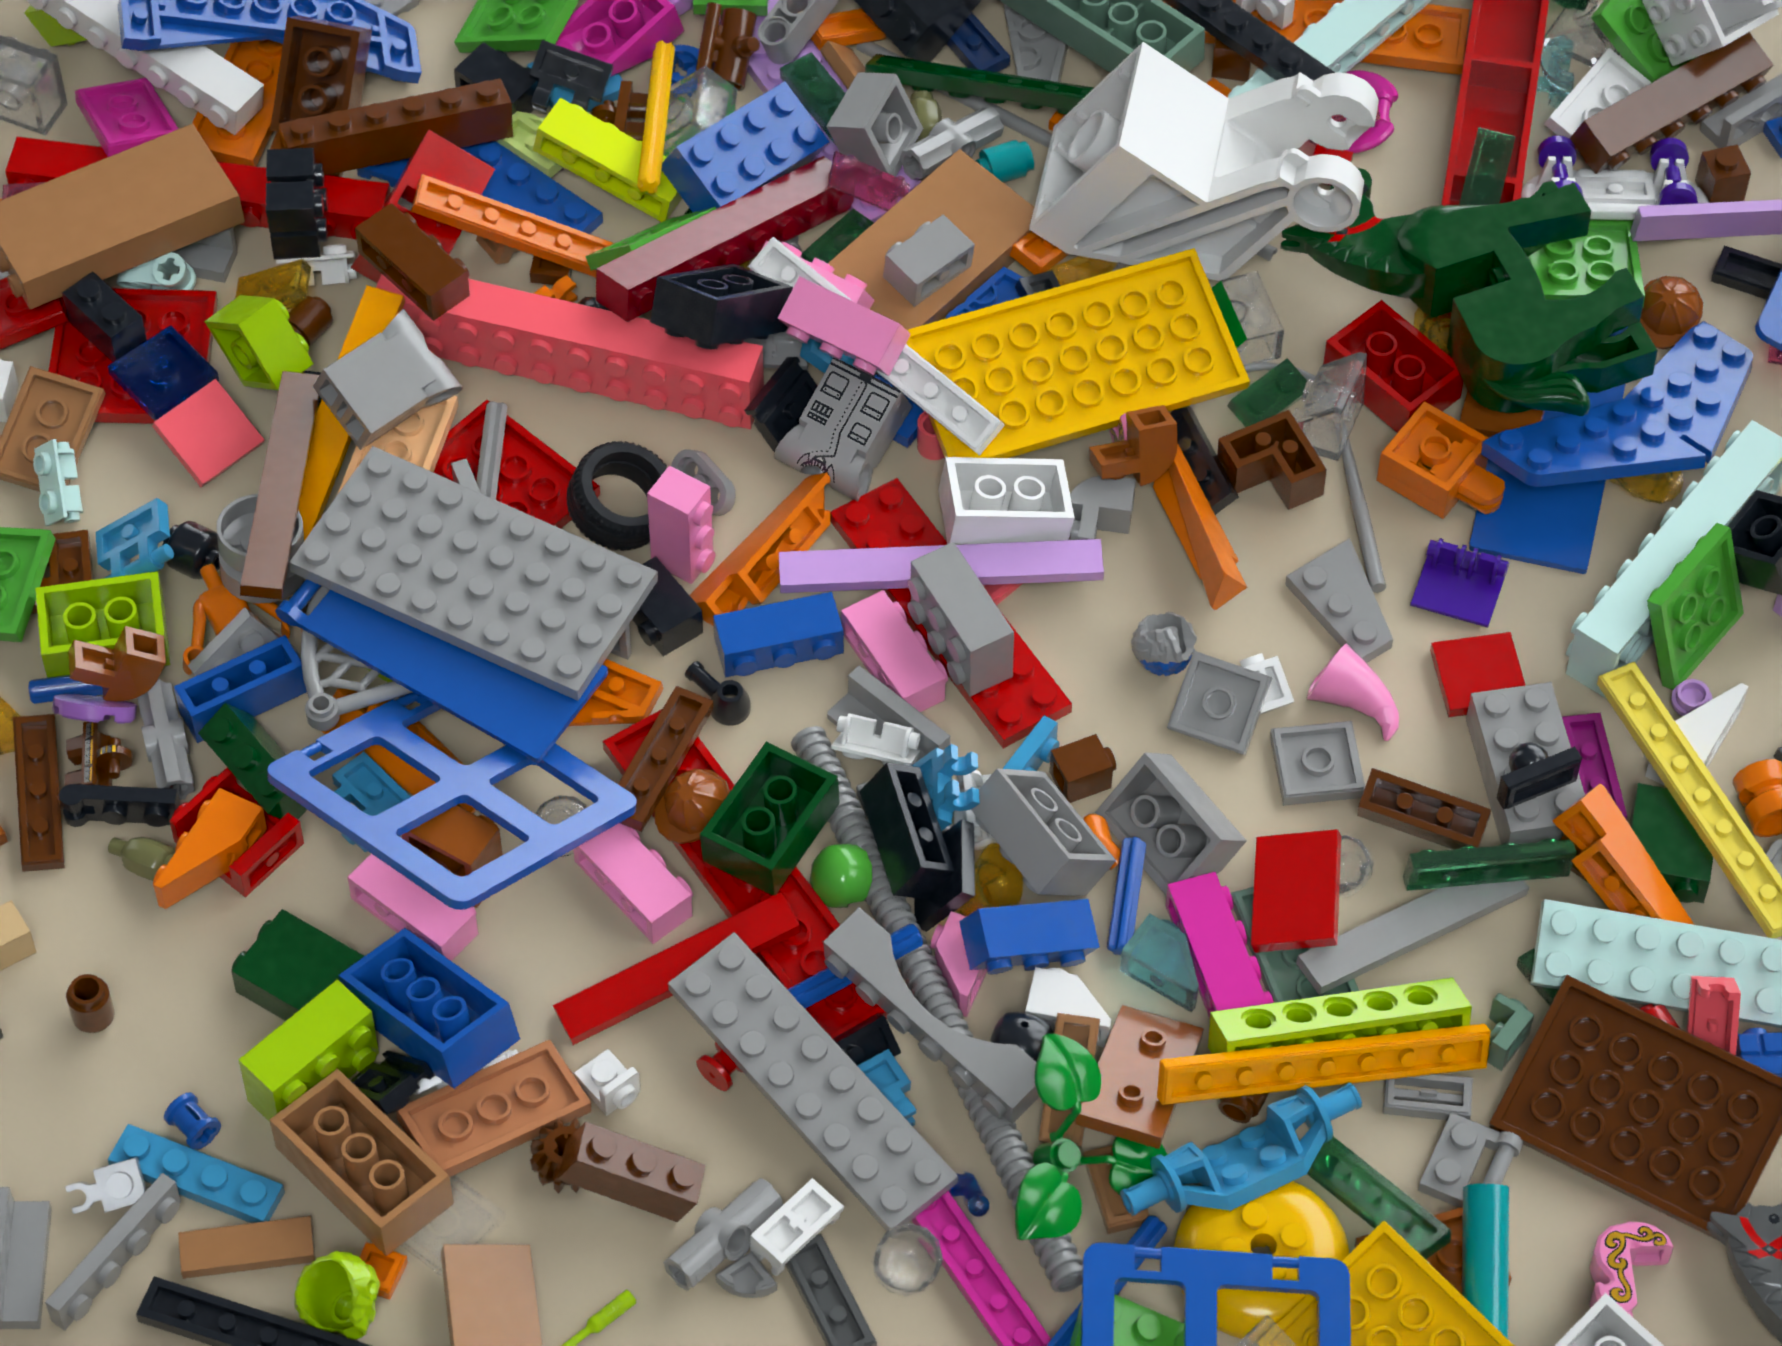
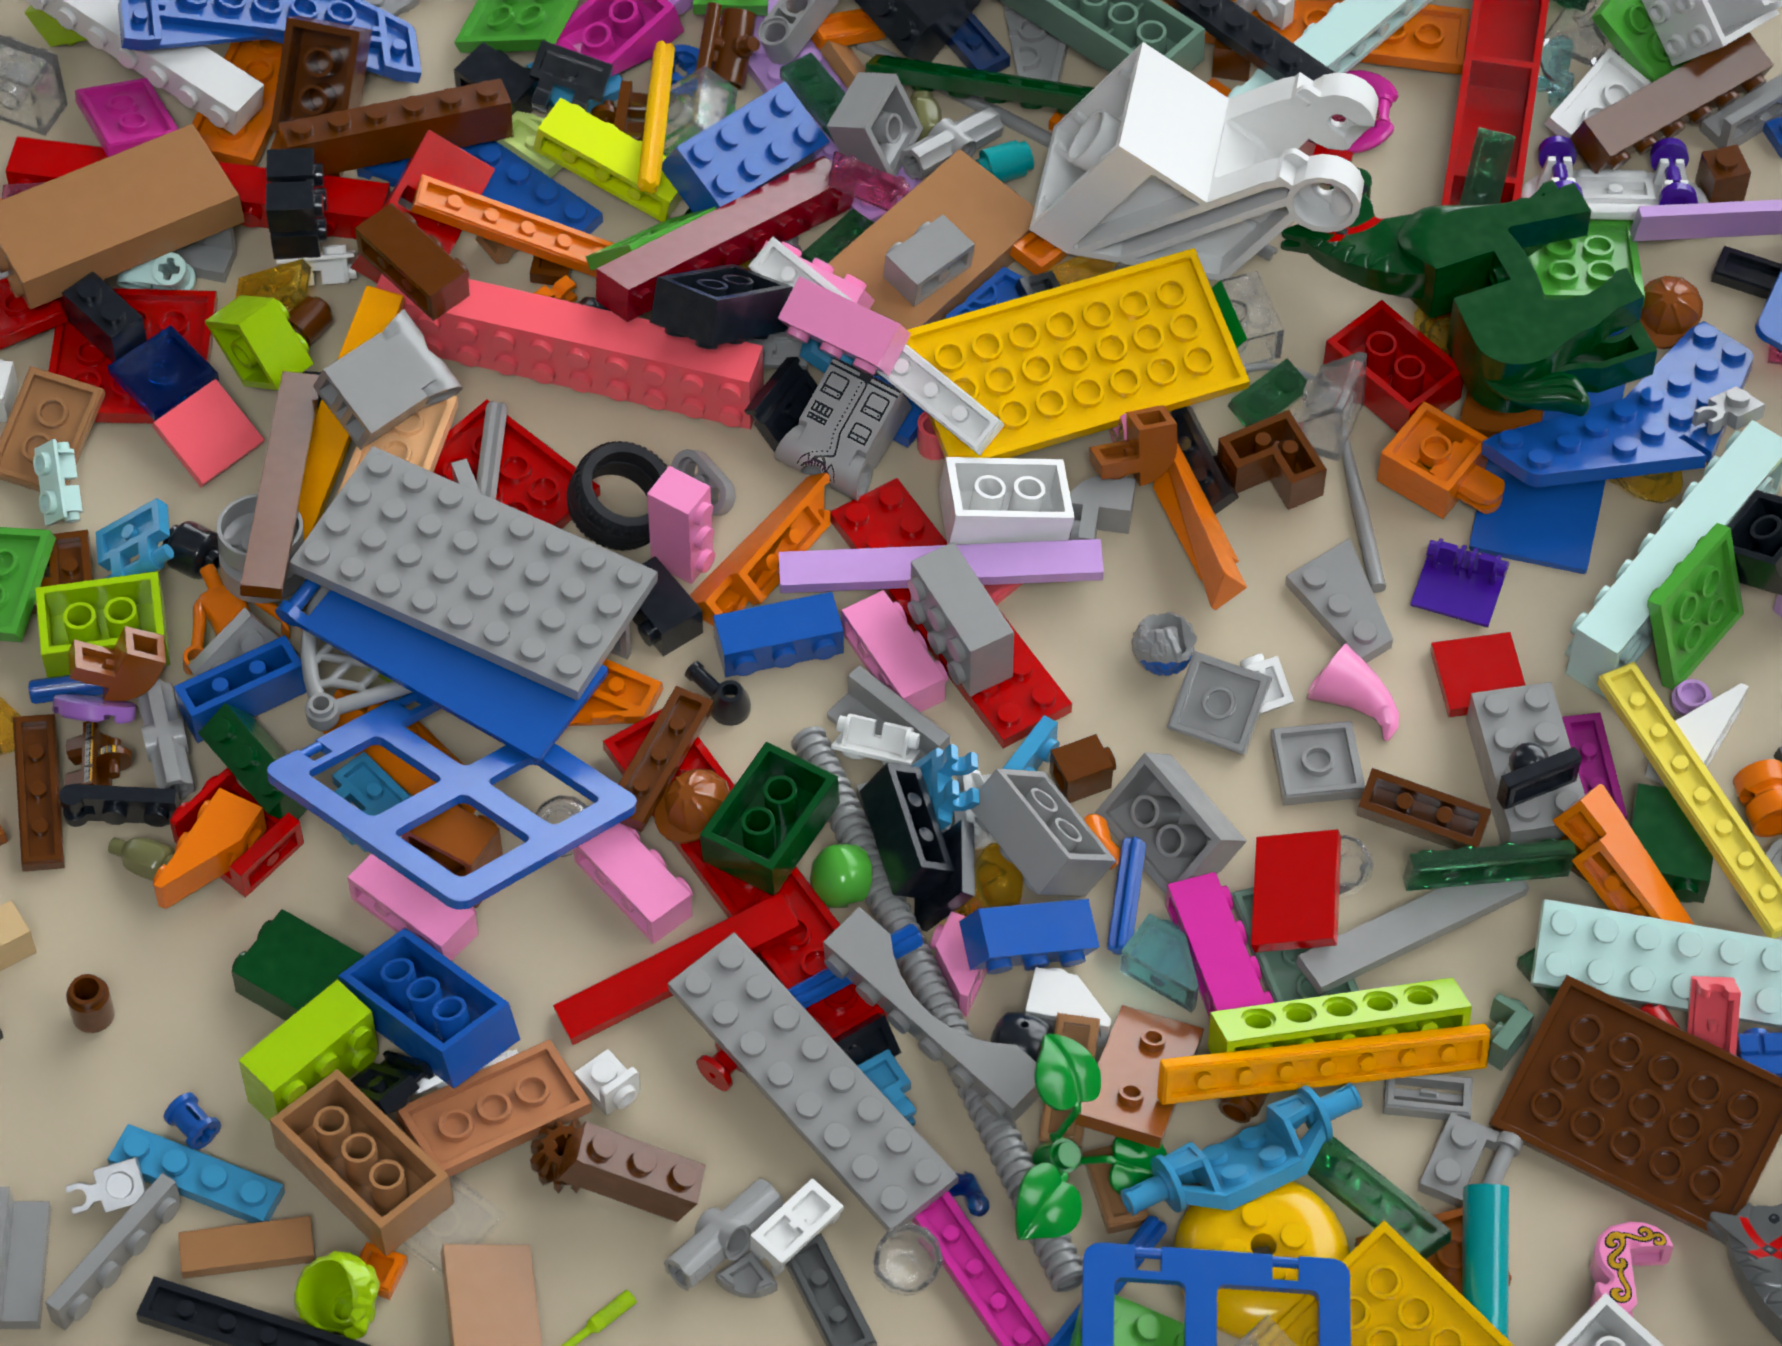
none -> light grey plate [1692,386,1765,435]

